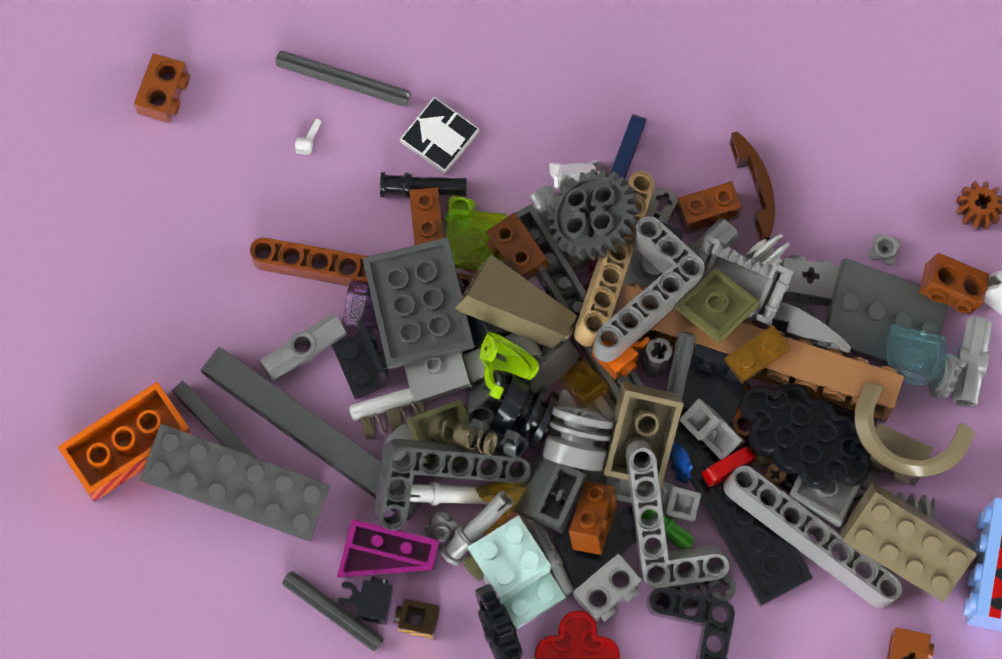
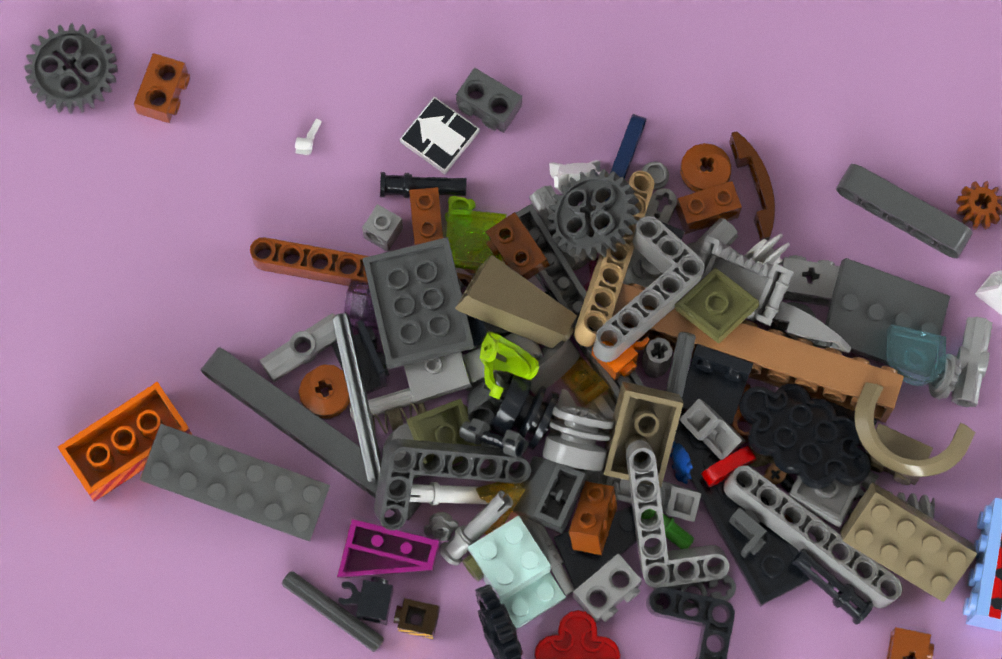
dark grey beam [171,380,258,459] -> none
dark grey axle [275,51,410,106] -> none
dark tan piece [429,417,497,456] -> none
pearl gold plate [724,325,790,384] -> none
light grey plate [868,234,901,265] -> none
dark orange brick [919,252,990,315] -> none
none -> dark grey gear [24,23,118,114]
none -> dark orange piece [299,364,350,419]
none -> axle [333,313,382,482]
none -> light grey brick [362,204,403,252]
none -> dark grey brick [456,67,522,133]
none -> light grey plate [641,162,669,190]
none -> dark orange piece [680,143,732,192]
none -> dark grey bracket [729,507,766,558]
none -> black pin [791,549,874,625]
none -> dark grey beam [836,164,973,258]

